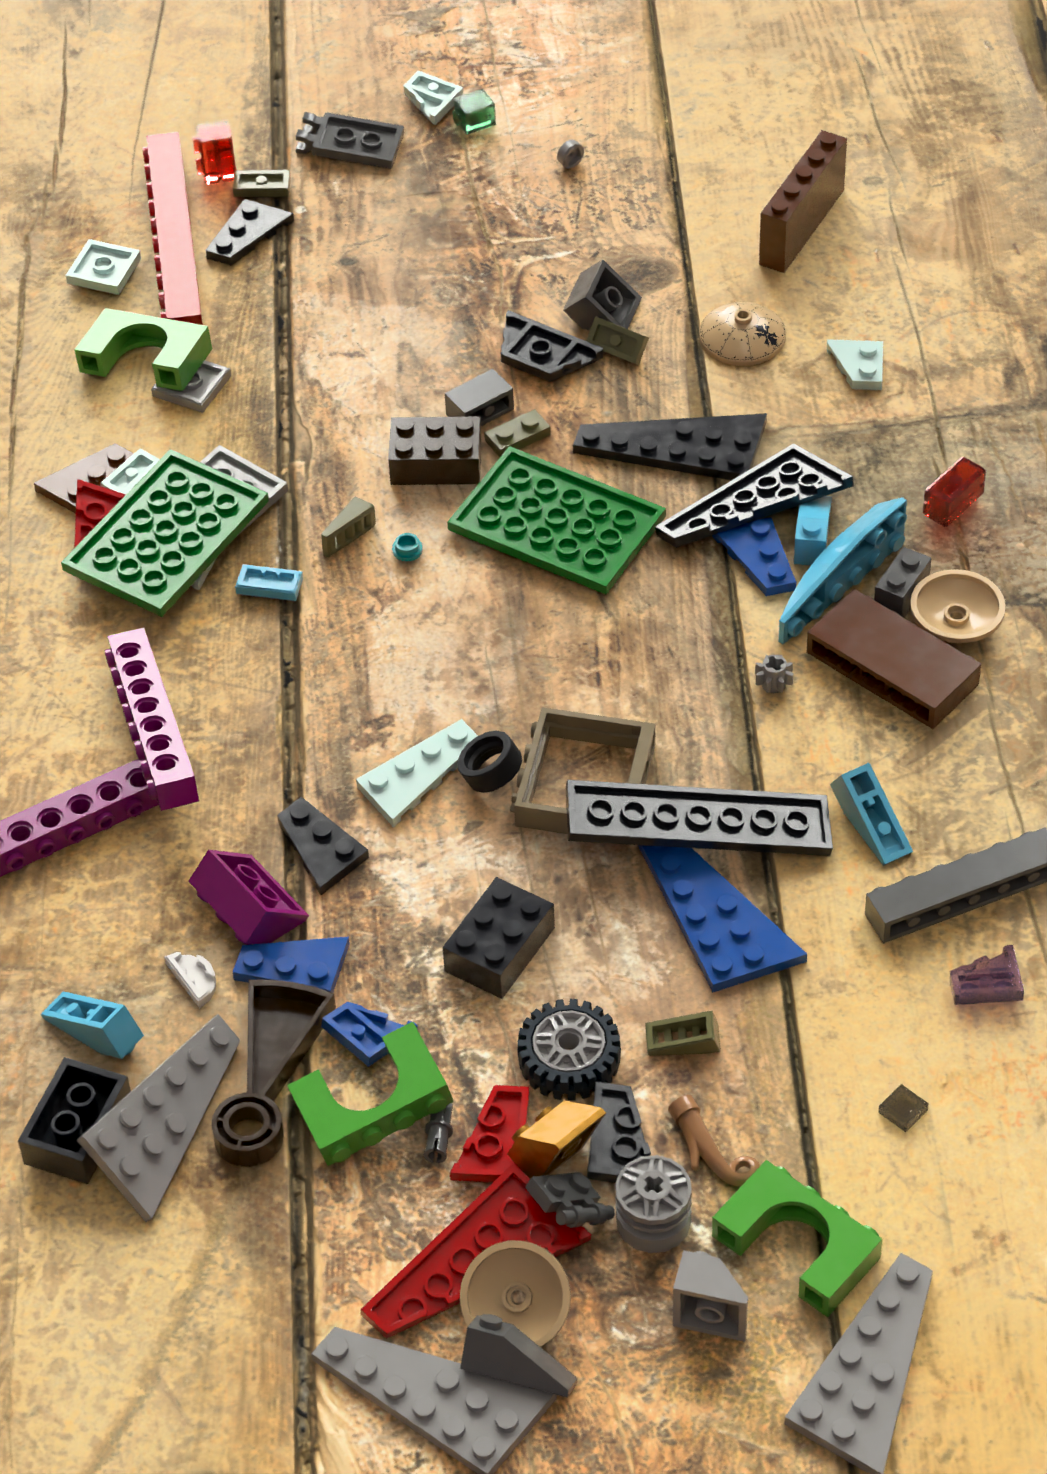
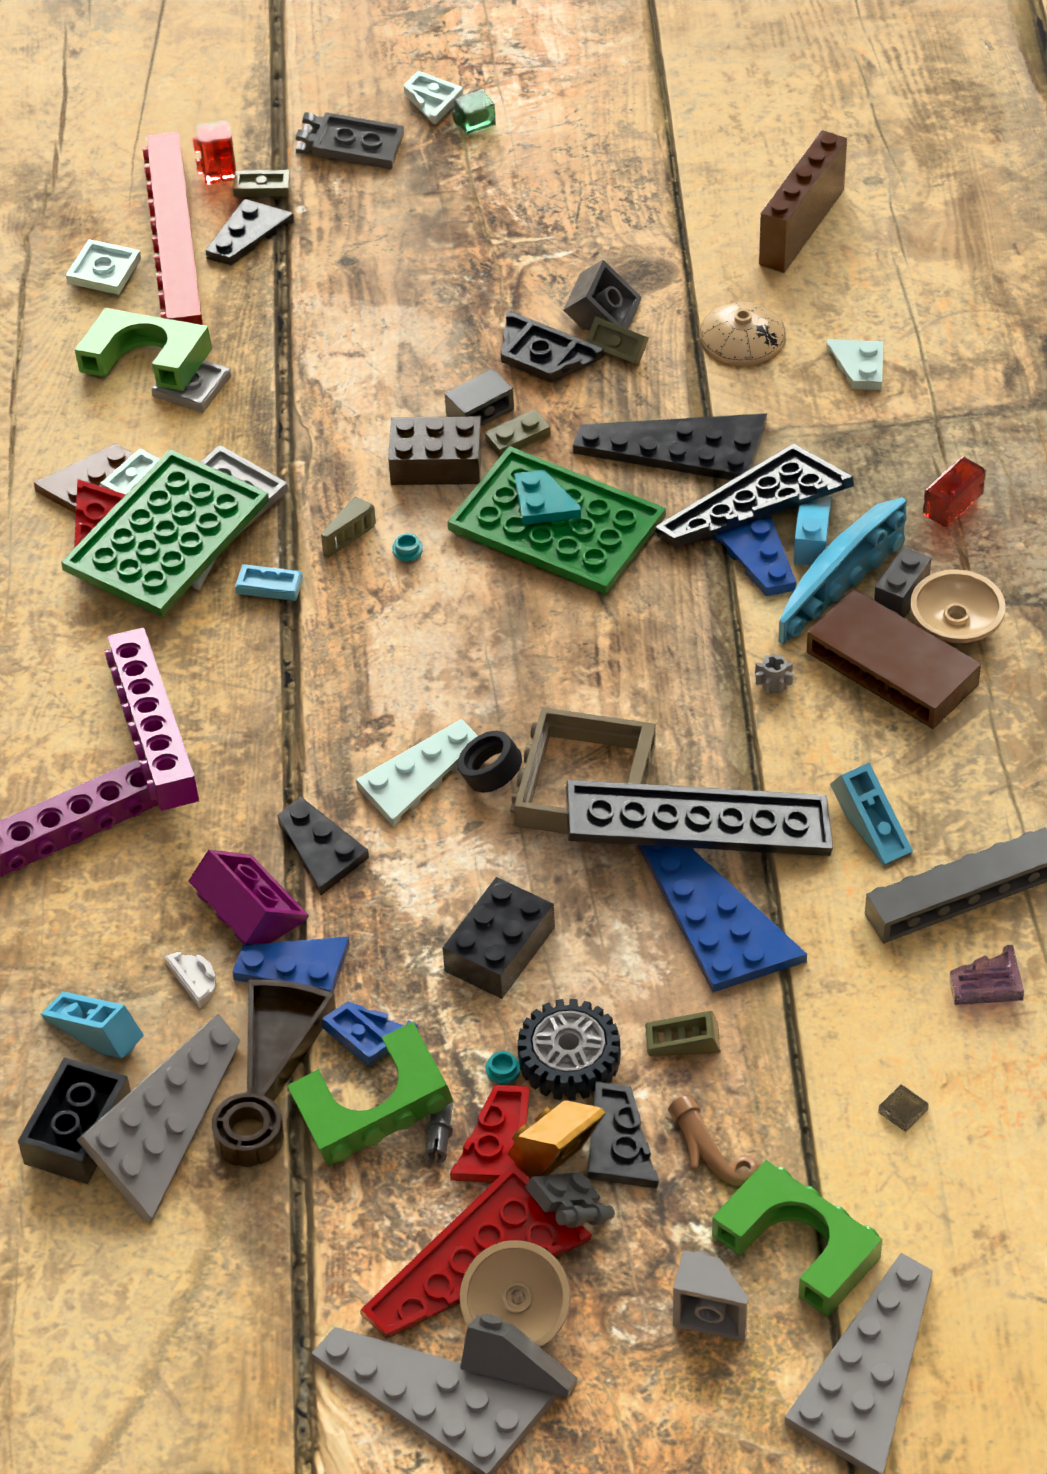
light grey tile [557,140,584,169] -> none
light grey wheel [615,1155,692,1253] -> none
none -> teal plate [485,1051,520,1085]
none -> teal wing [514,470,581,525]

